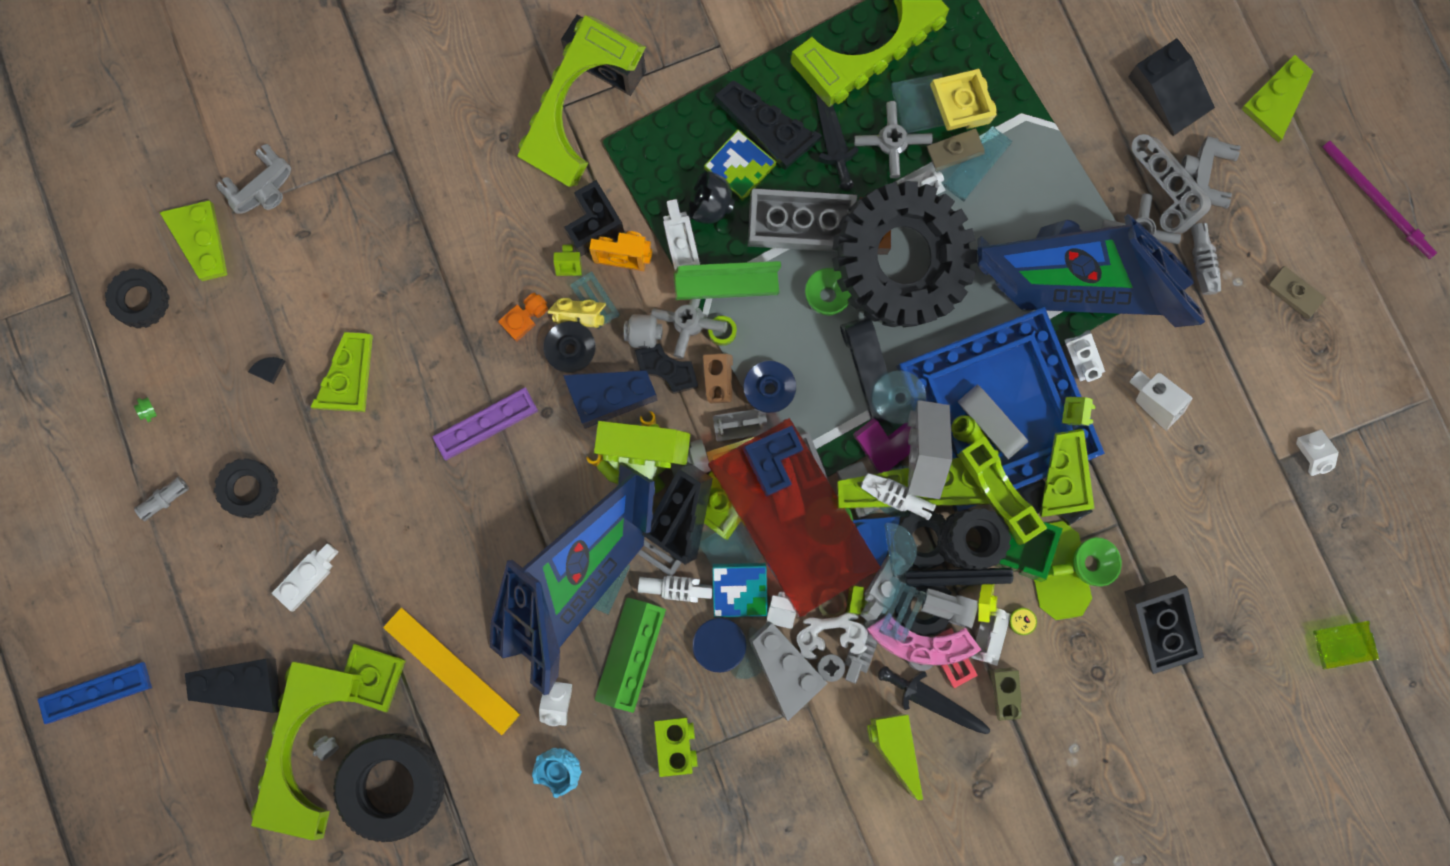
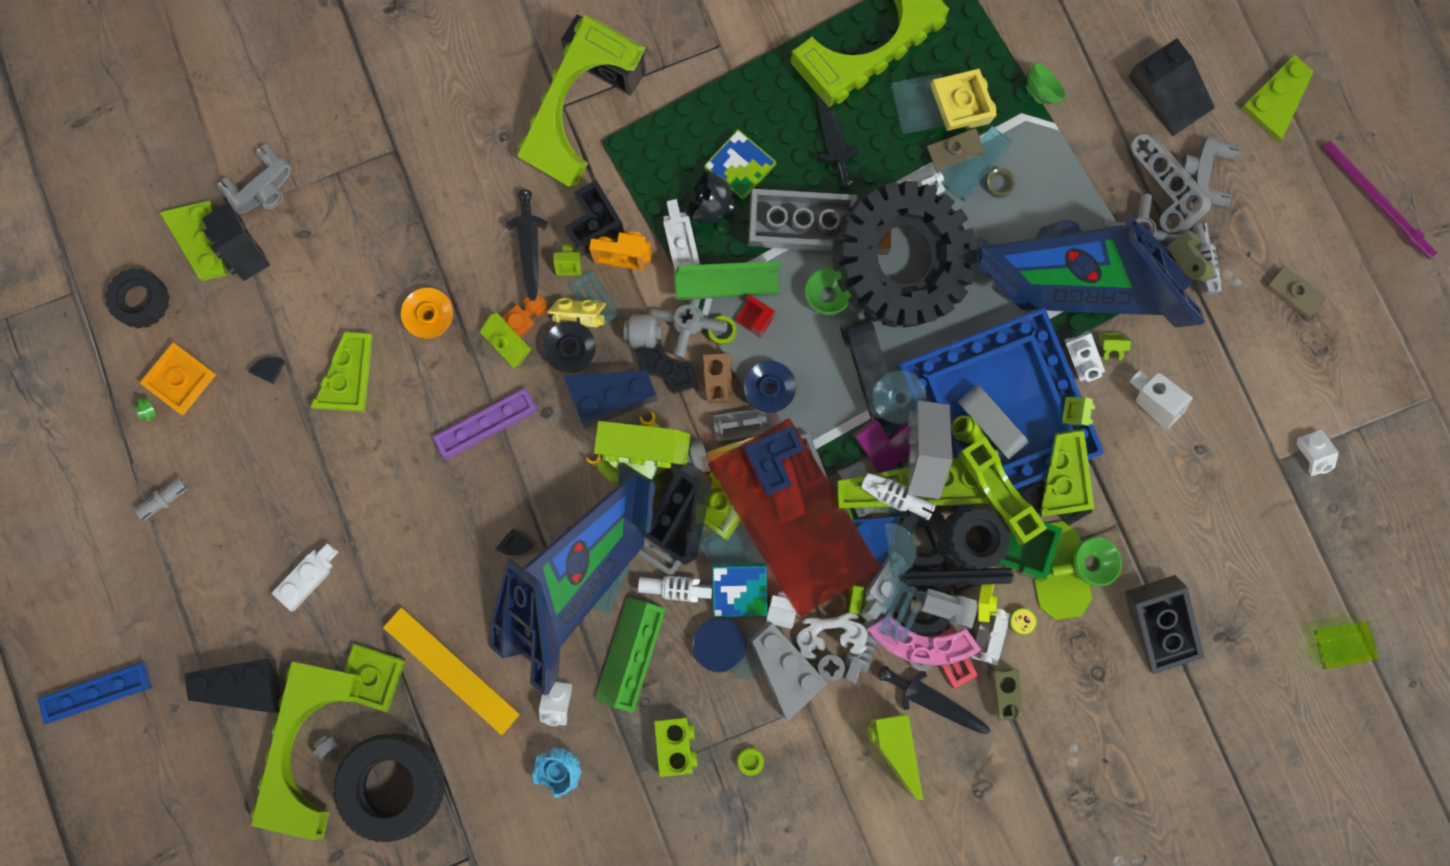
black tyre [214,458,279,518] -> none
black wing [714,80,822,170] -> none
light grey bar [854,101,932,178] -> none
none -> light orange plate [140,342,217,415]
none -> black brick [202,202,270,281]
none -> light orange dish [401,288,453,339]
none -> lime plate [479,312,531,368]
none -> black tile [496,528,533,556]
none -> black sword [506,189,548,301]
none -> red panel [735,294,775,338]
none -> lime tile [737,748,764,776]
none -> olive piece [985,168,1015,198]
none -> bright green piece [1026,62,1066,104]
none -> lime tile [1098,332,1131,360]
none -> olive leg [1166,230,1214,282]

